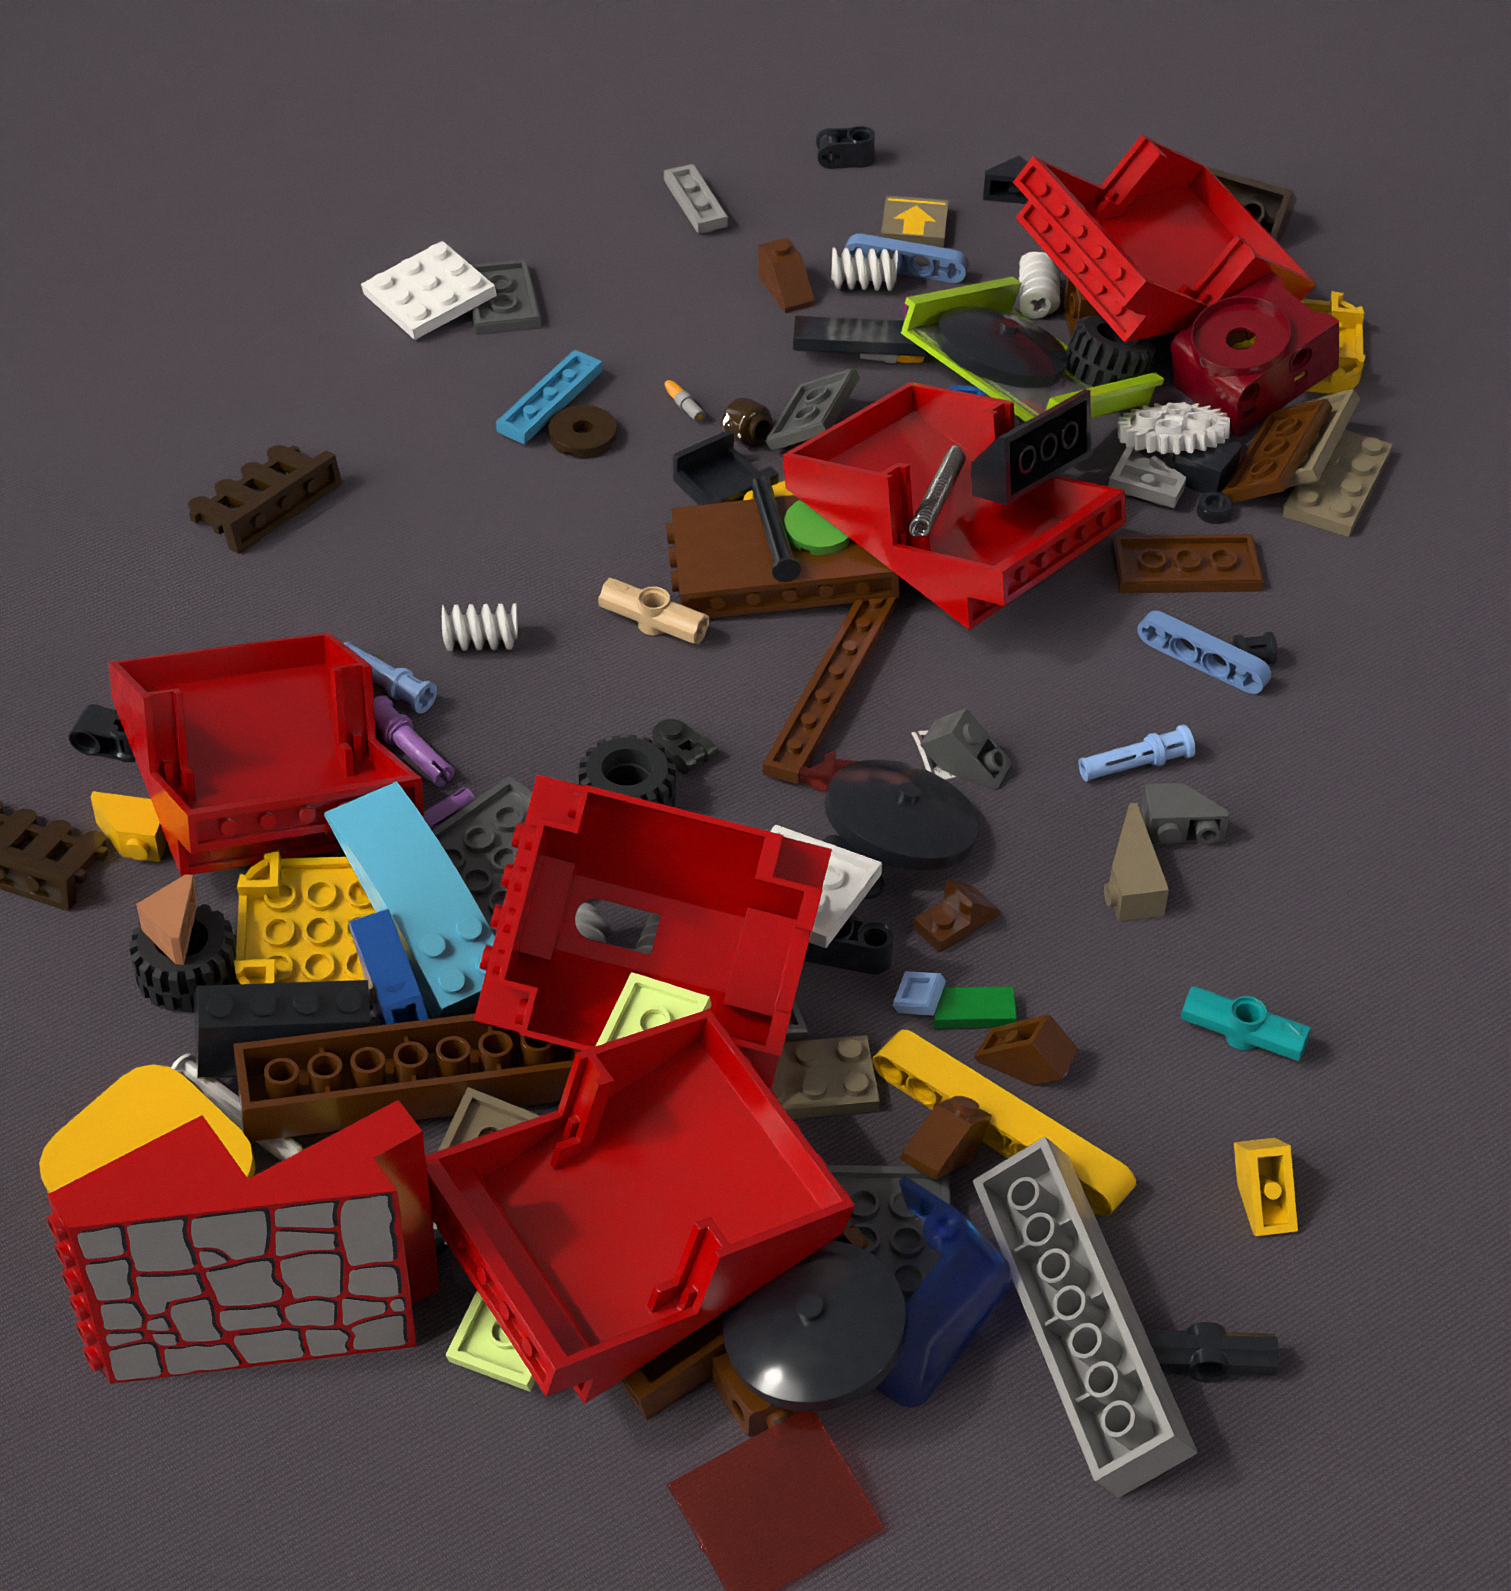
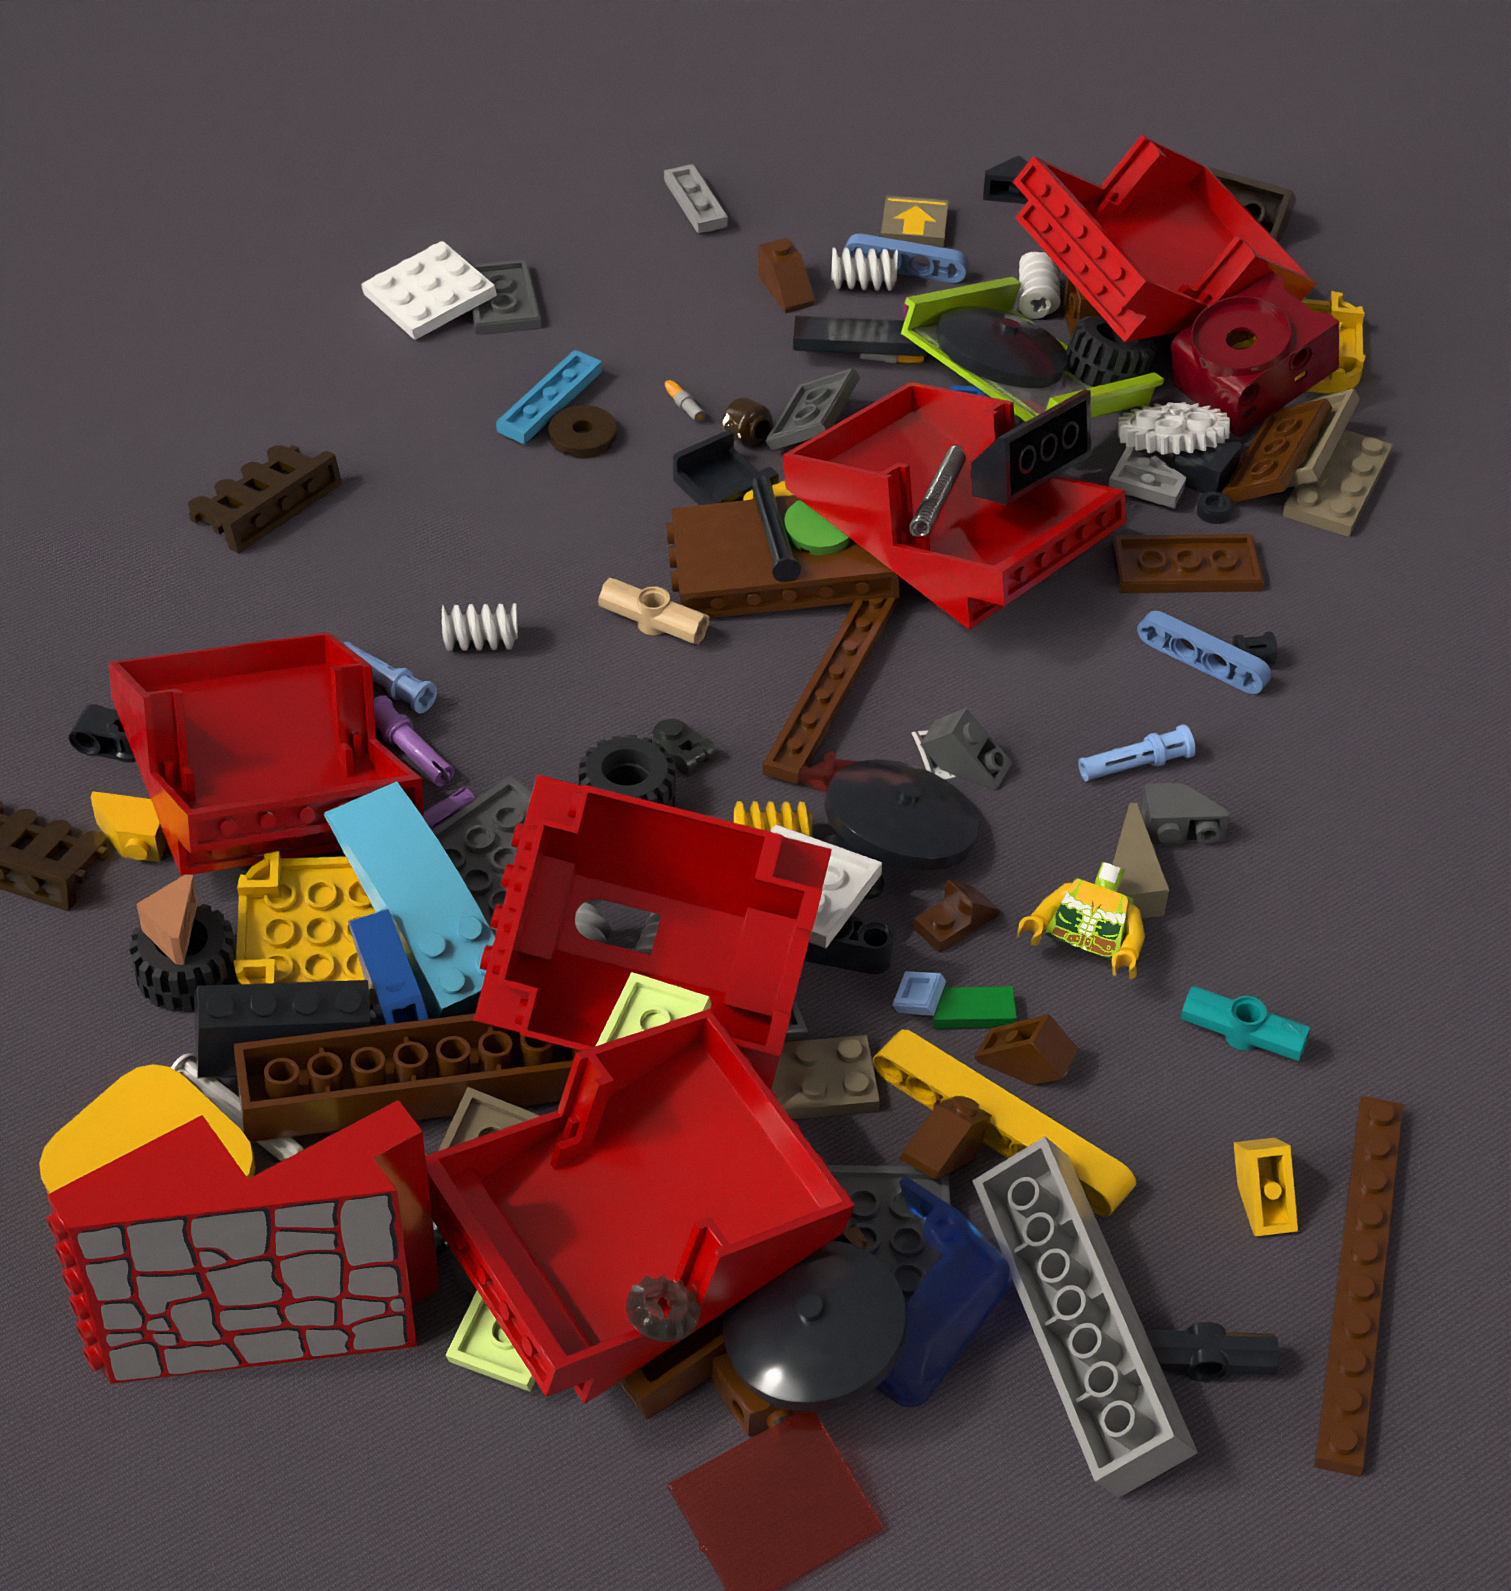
black piece [816,126,875,169] -> none
none -> clear smoke gear [626,1273,702,1342]
none -> yellow piece [734,801,812,837]
none -> torso [1017,862,1145,979]
none -> reddish brown plate [1314,1095,1403,1477]

